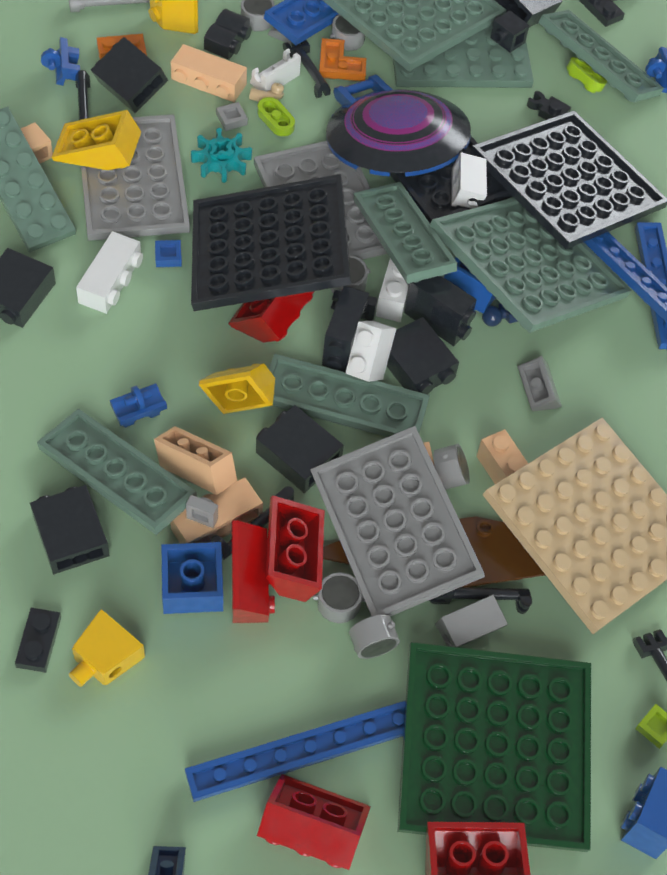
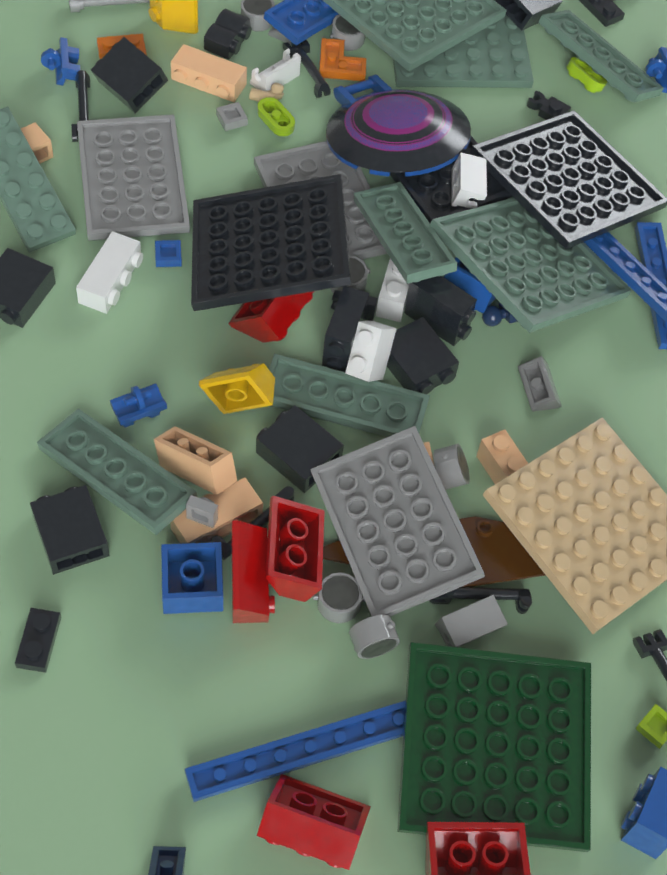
yellow slope [51,110,141,170] -> none
yellow torso [69,609,145,687] -> none
teal gear [191,128,252,183] -> none
black brick [490,11,530,53] -> none

